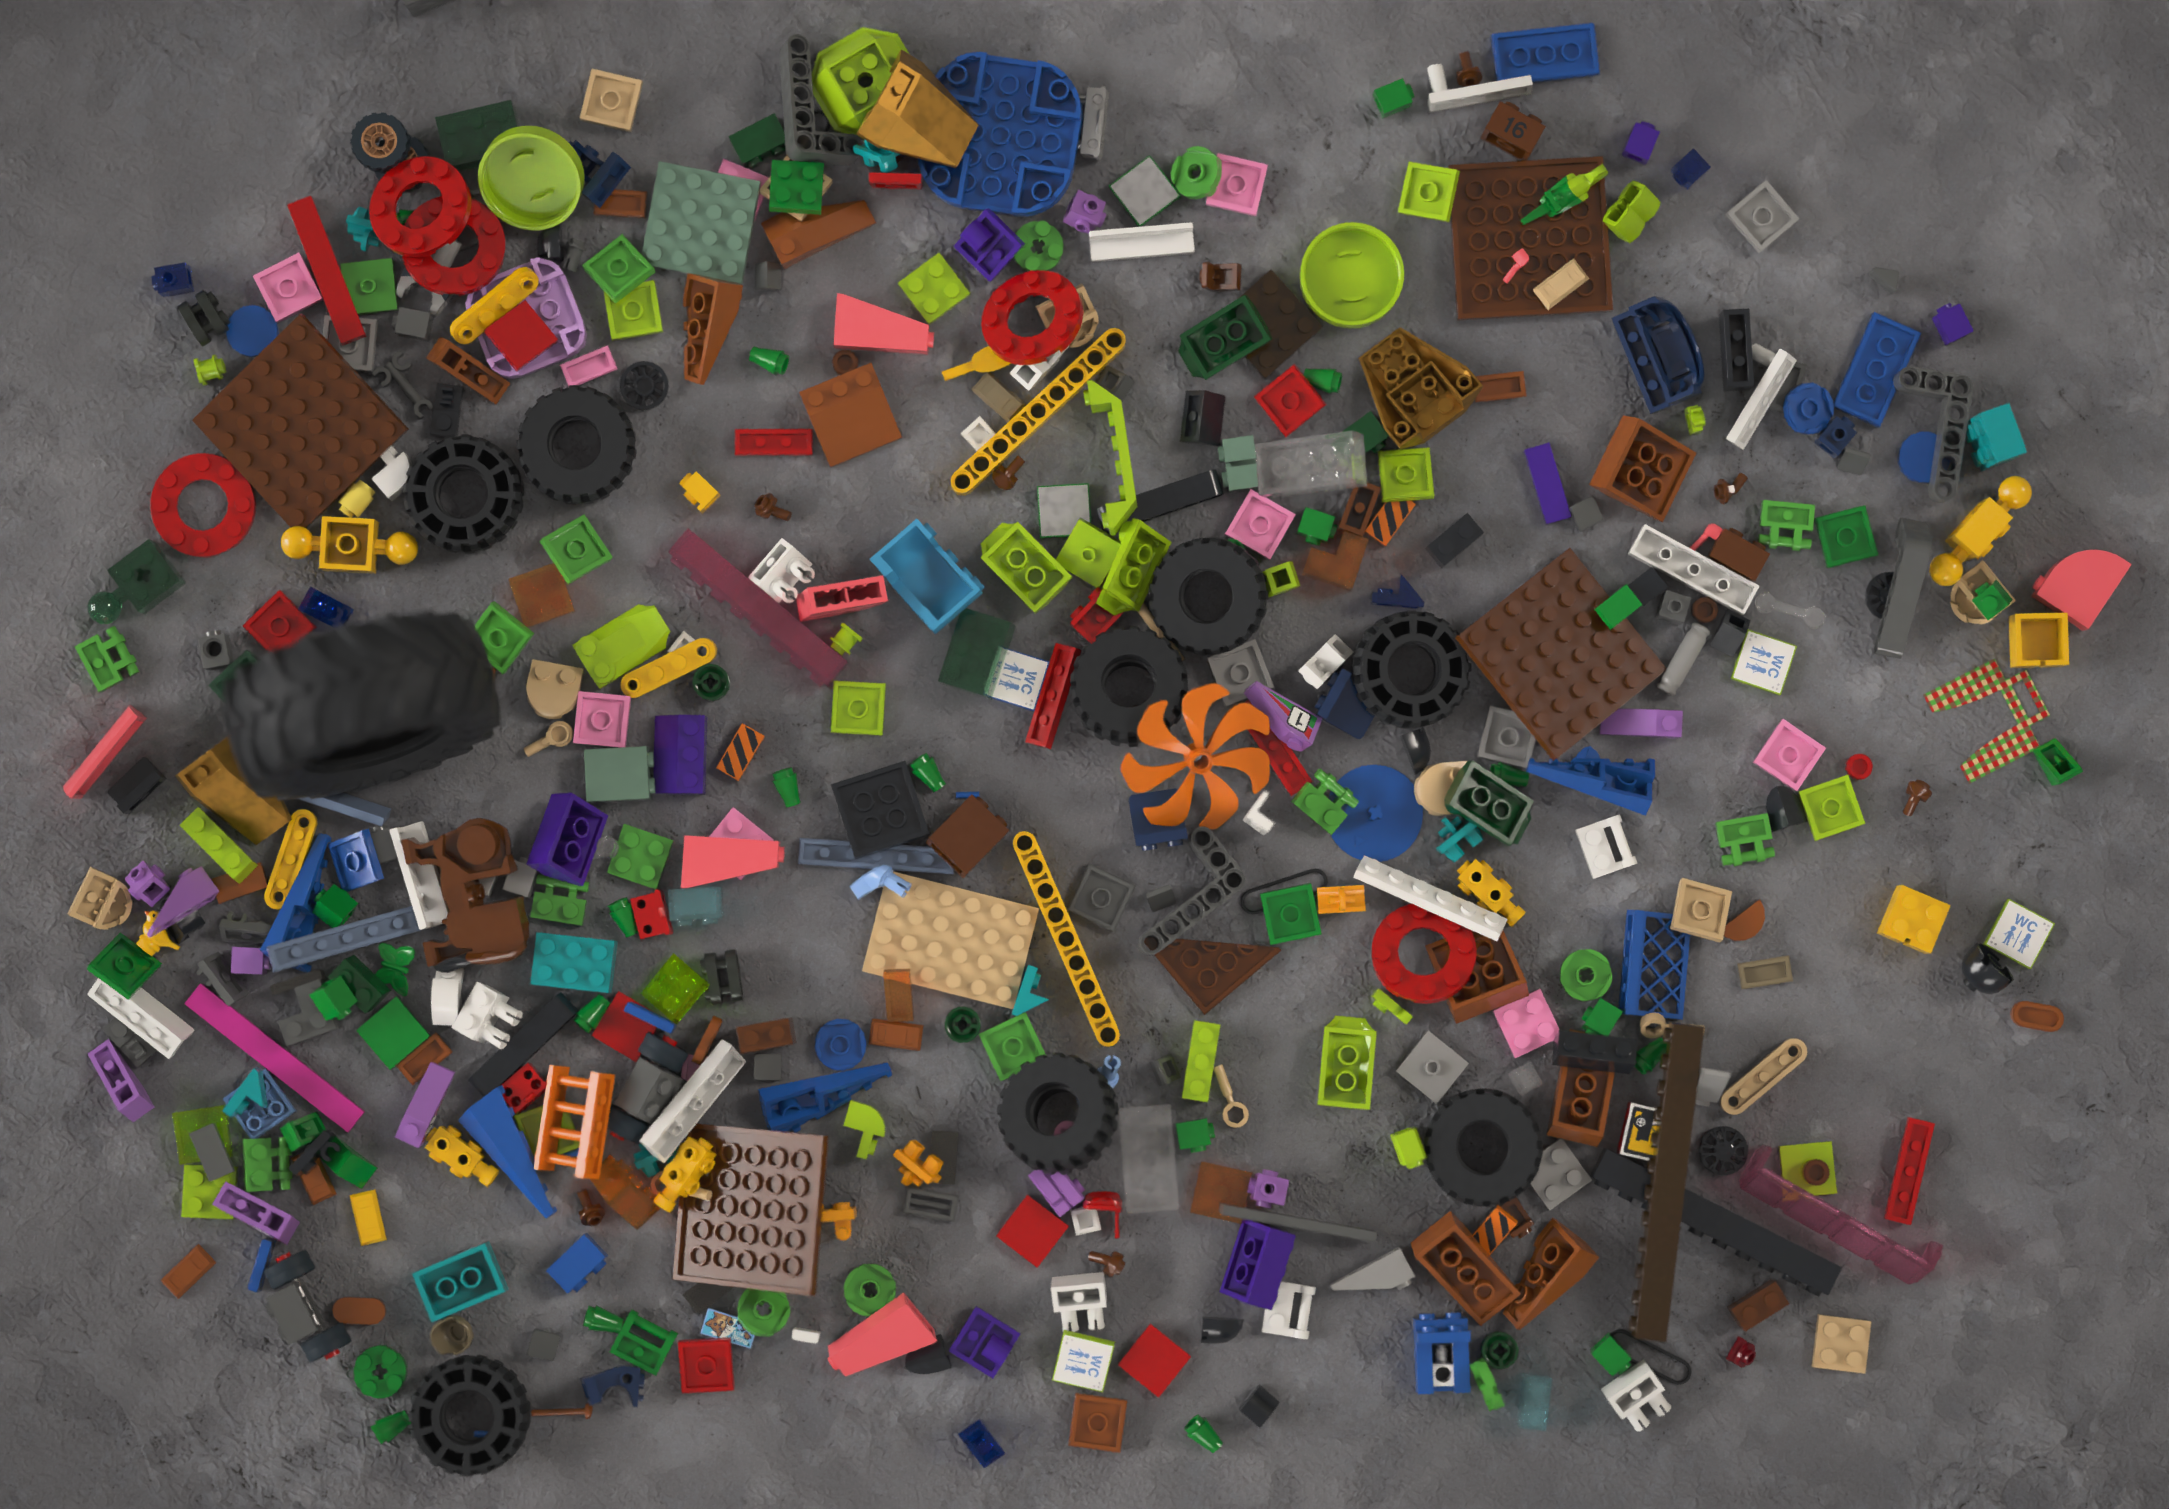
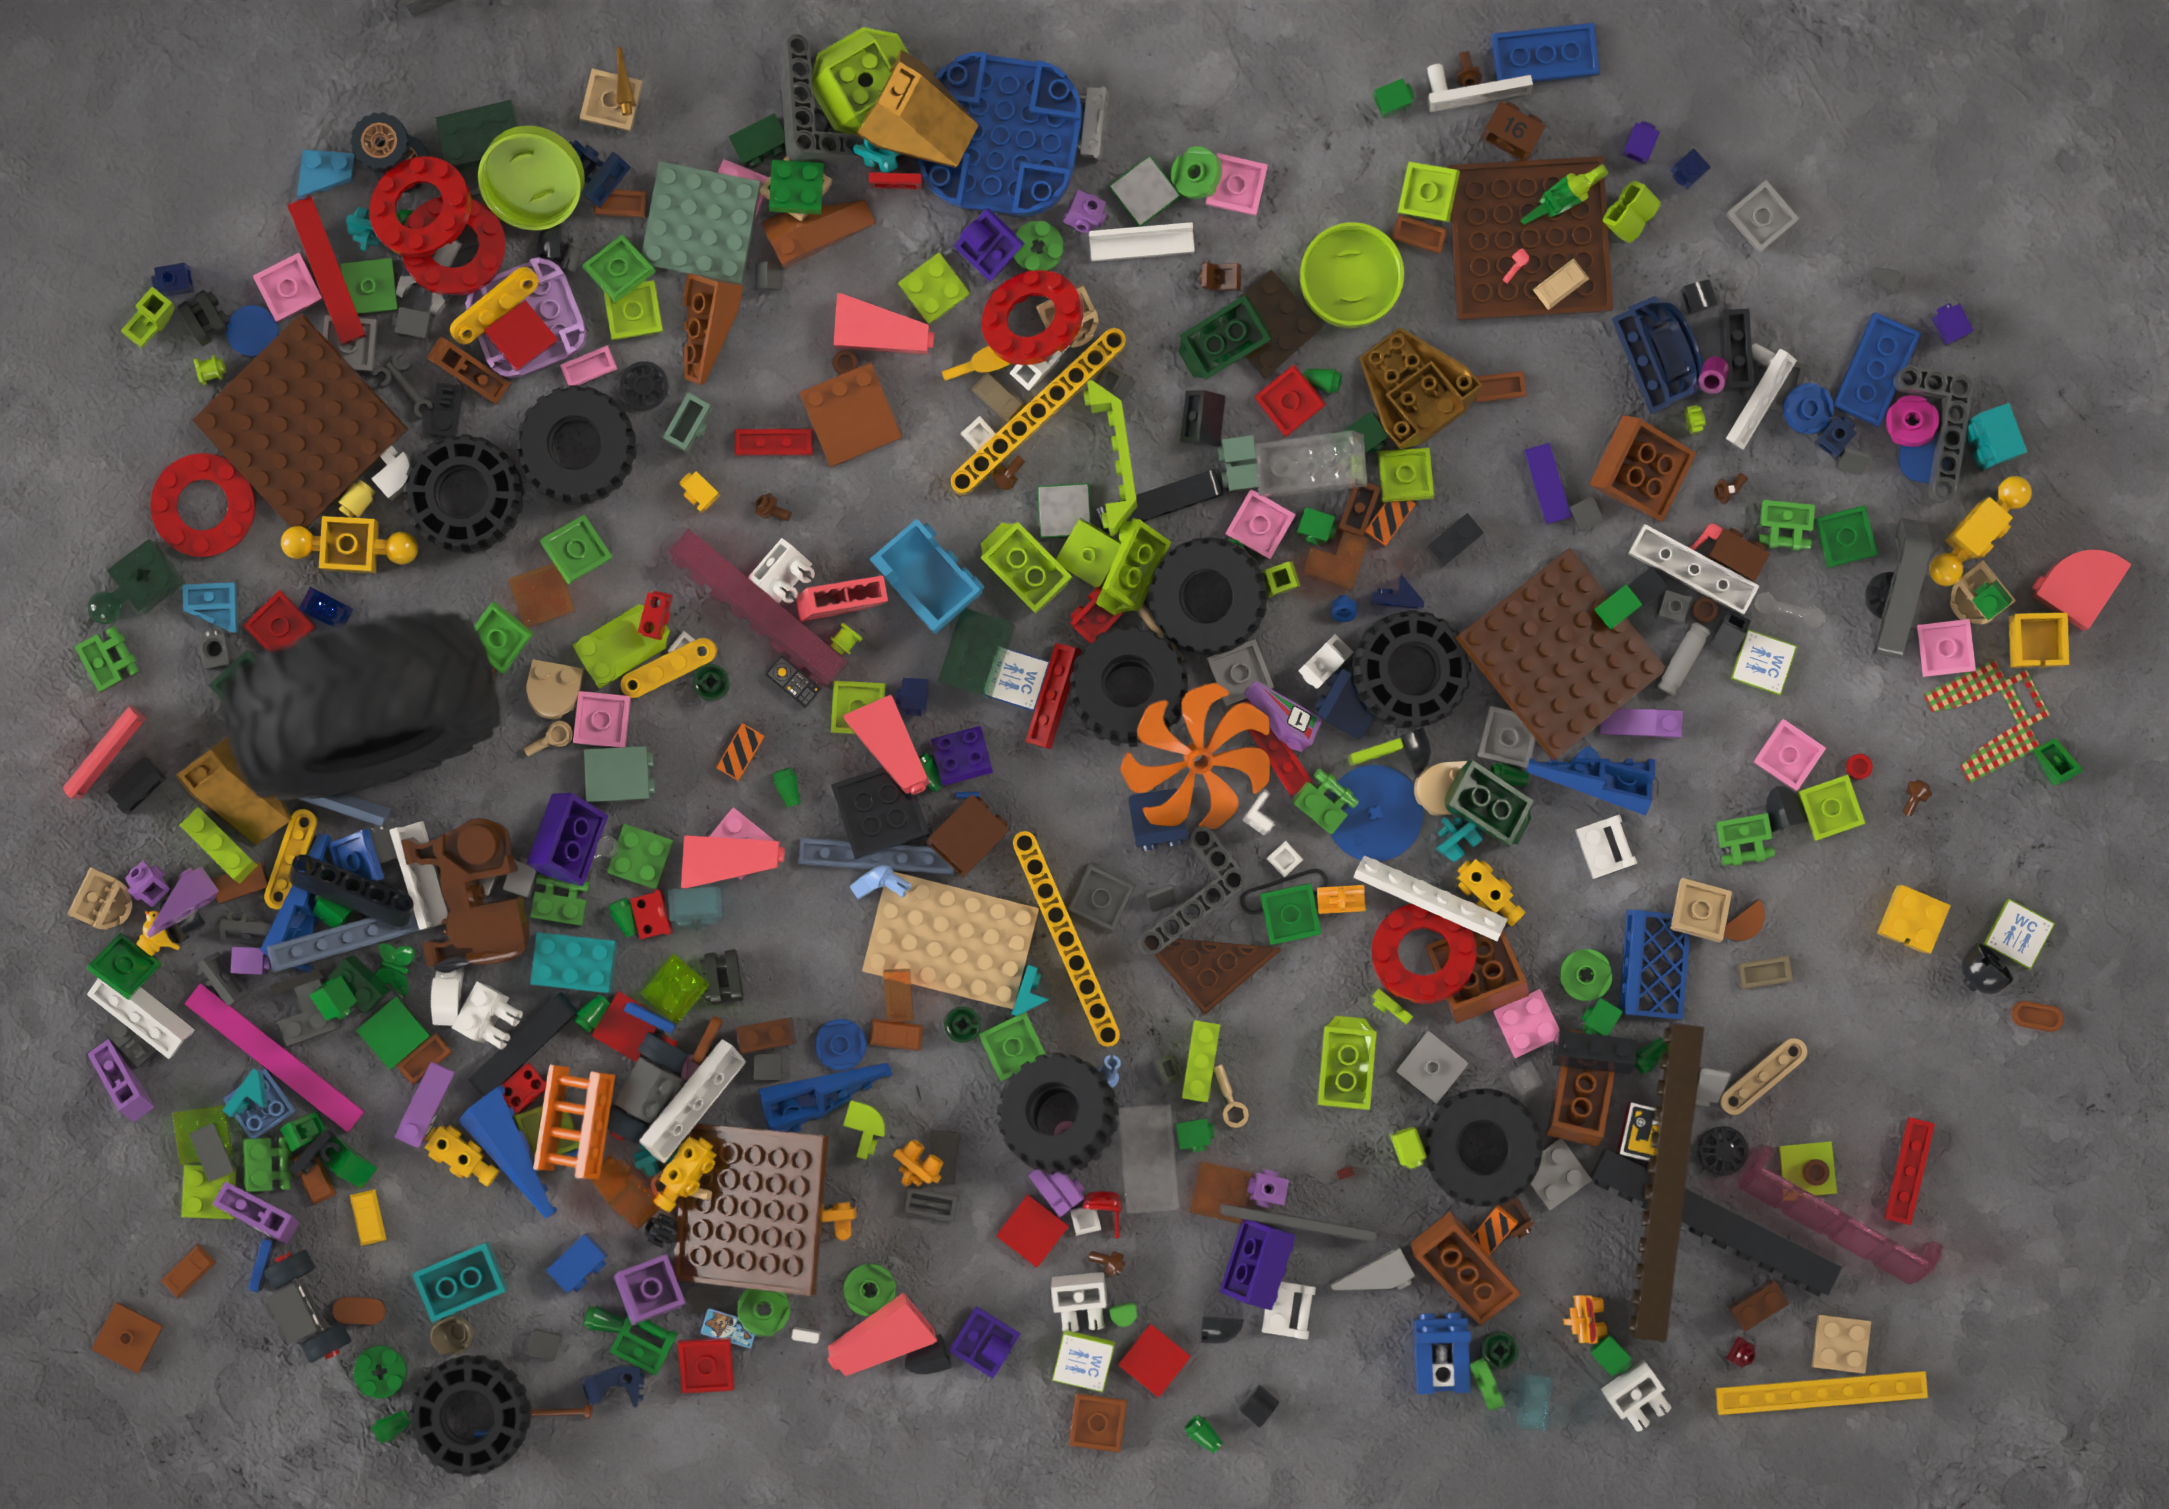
reddish brown plate [577,1188,605,1226] -> none
dark purple slope [653,715,707,795] -> none
green cone [749,346,790,375] -> none
clear blue slope [958,1419,1006,1468] -> none
dark orange wedge [1503,1218,1599,1330] -> none
black piece [1611,1329,1692,1385] -> none
tan piece [1639,1013,1705,1039] -> none
none -> dark orange plate [91,1302,164,1373]
none -> lime brick [121,287,174,349]
none -> dark azure wing [182,582,238,633]
none -> black beam [289,854,414,927]
none -> dark azure wing [297,150,356,200]
none -> medium lavender brick [614,1254,685,1326]
none -> pearl gold piece [616,46,636,116]
none -> red piece [637,590,673,640]
none -> black gear [645,1213,677,1248]
none -> sand green brick [663,392,713,454]
none -> tile [765,655,822,708]
none -> coral slope [843,695,930,795]
none -> clear blue brick [896,678,929,716]
none -> dark purple plate [931,726,993,786]
none -> bright green brick [1109,1301,1137,1327]
none -> white tile [1266,841,1303,877]
none -> blue tile [1331,595,1357,622]
none -> clear red piece [1337,1166,1354,1180]
none -> lime tile [1348,738,1403,766]
none -> dark orange tile [1391,214,1448,254]
none -> light orange hips [1563,1295,1607,1344]
none -> black brick [1681,280,1718,314]
none -> magenta brick [1699,357,1729,394]
none -> yellow plate [1715,1371,1928,1415]
none -> dark pink plate [1886,395,1939,447]
none -> bright pink plate [1917,619,1976,677]

